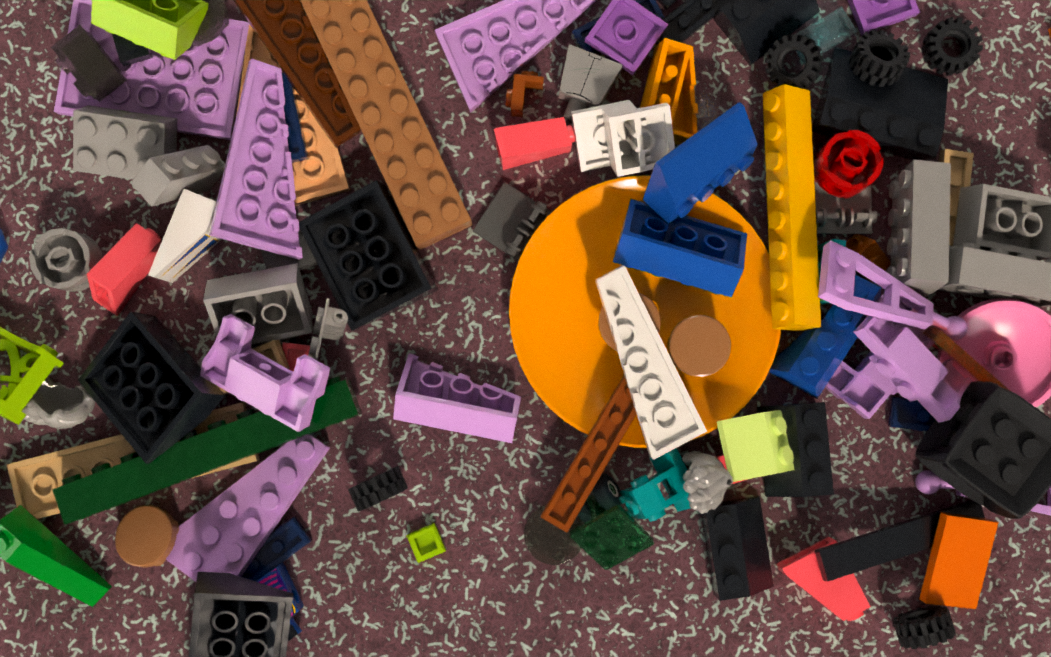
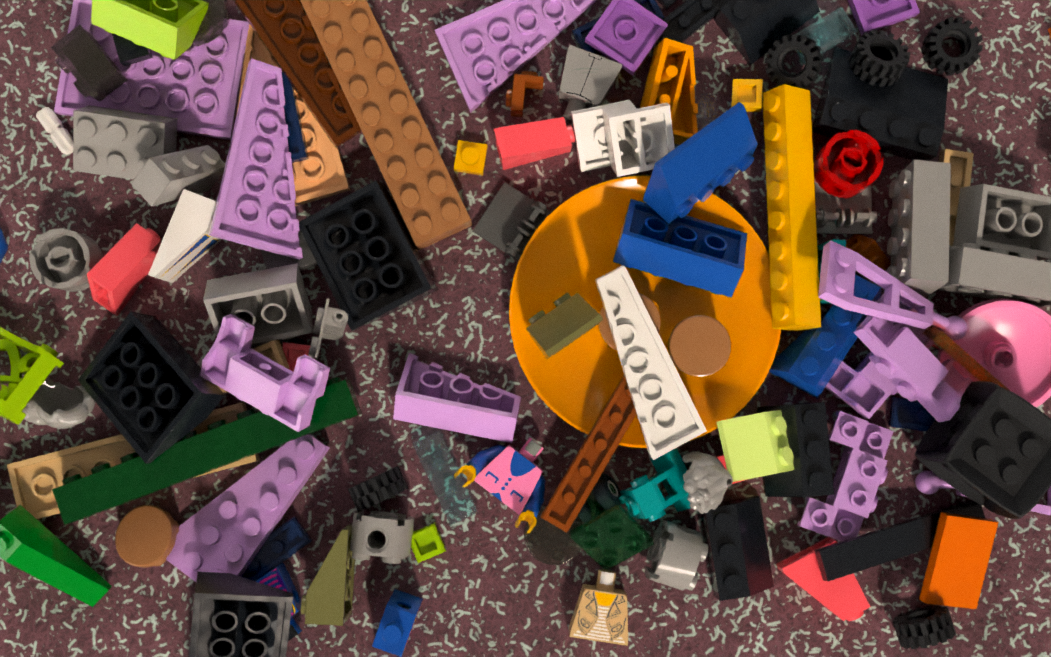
none -> white piece [36,107,73,155]
none -> olive slope [301,522,355,626]
none -> light grey brick [349,510,414,564]
none -> blue torso [372,589,423,657]
none -> clear light blue tile [412,430,478,525]
none -> yellow plate [454,140,488,175]
none -> torso [454,437,546,533]
none -> olive slope [526,293,603,359]
none -> tan torso [568,569,628,646]
none -> light grey brick [645,520,708,591]
none -> yellow plate [731,79,763,112]
none -> lavender bracket [797,411,894,541]

